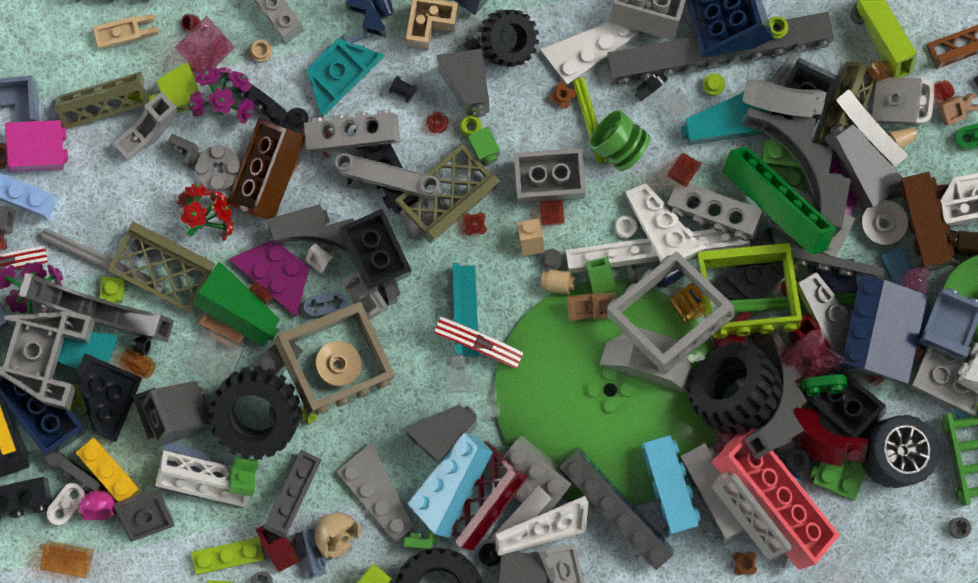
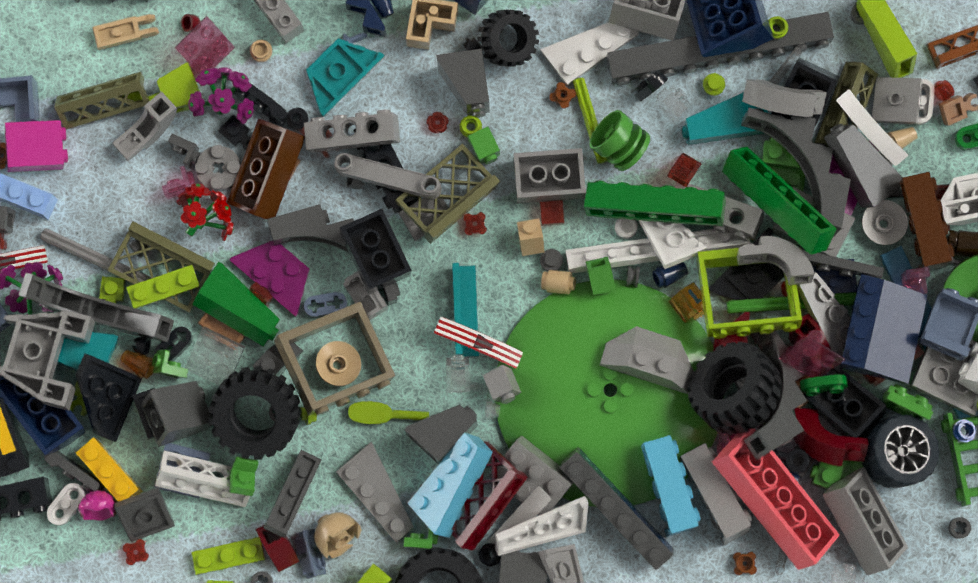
clear orange hinge [40,541,95,578] -> none
white tile [305,243,335,275] -> none
black bush [388,75,417,104] -> none
medium nougat slope [567,292,617,321] -> none
light grey window [607,251,735,374] -> none
light grey fence [712,471,792,560] -> none
clear orange plate [869,60,891,81] -> none
none -> clear red plate [123,539,149,565]
none -> lime plate [126,265,200,309]
none -> bright green bracket [152,350,188,378]
none -> black beam [154,326,193,361]
none -> clear pink bracket [162,166,195,199]
none -> black plate [218,114,251,151]
none -> lime piece [348,401,429,424]
none -> light grey brick [483,365,521,404]
none -> green brick [584,180,726,226]
none -> light grey arch [737,236,814,285]
none -> light grey slope [822,467,908,575]
none -> bright green plate [881,384,933,422]
none -> blue plate [952,419,976,443]

